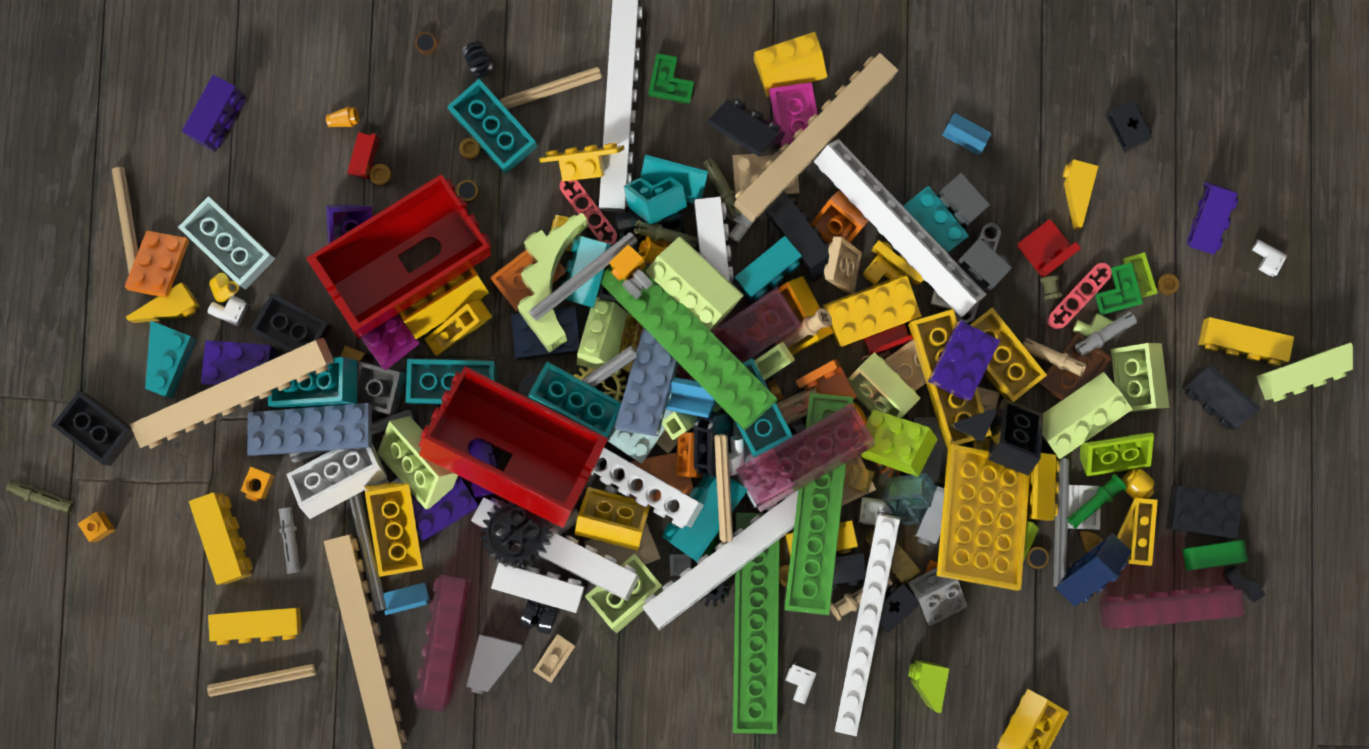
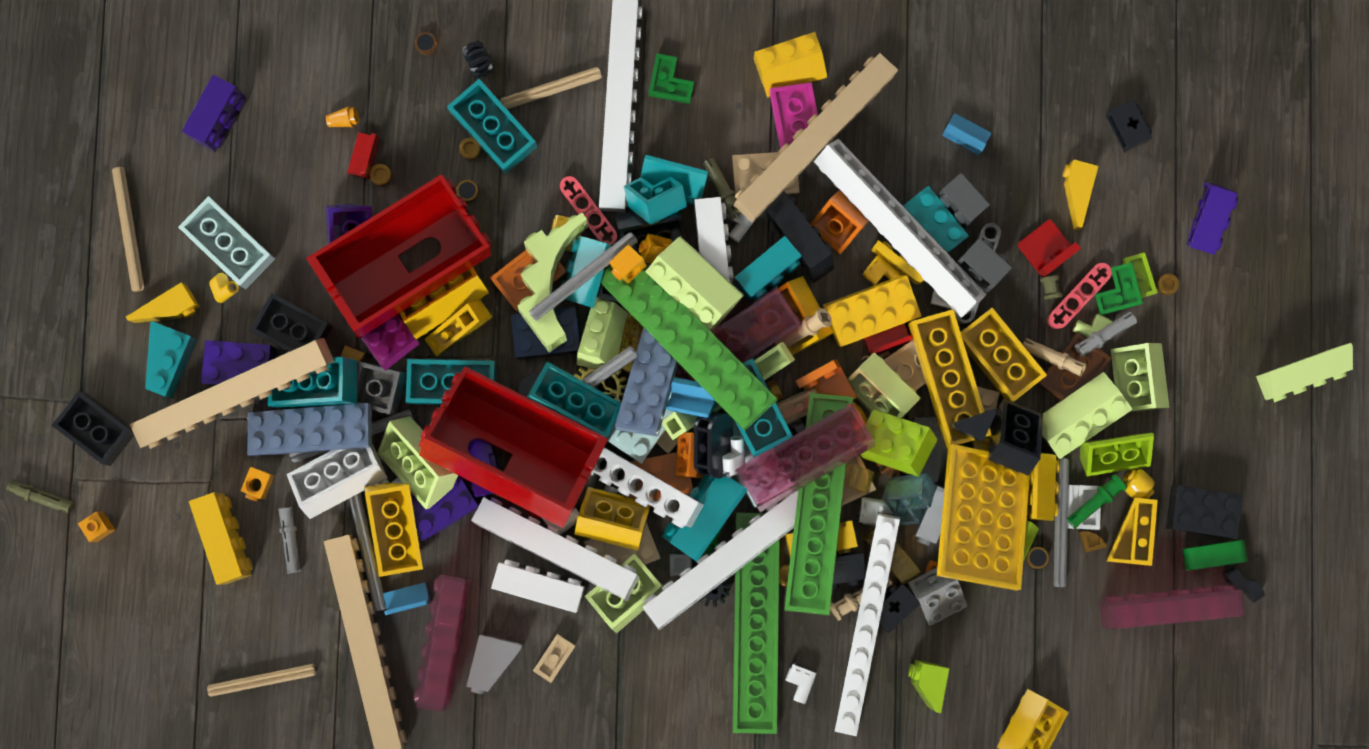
orange plate [125,231,189,298] -> none
white piece [208,295,251,326] -> none
yellow brick [208,607,302,645] -> none
black gear [481,500,553,569] -> none
black wheel [520,599,558,635] -> none
yellow bracket [539,142,625,181] -> none
light grey wheel [622,269,652,300] -> none
olive pin [634,220,698,249] -> none
black slope [707,99,786,157] -> none
tan axle [714,434,733,542] -> none
tan plate [824,236,862,294] -> none
dark purple brick [928,320,1000,401] -> none
dark blue brick [1056,533,1132,607] -> none
black slope [1182,365,1261,430] -> none
yellow brick [1198,317,1294,366] -> none
white piece [1251,239,1287,277] -> none

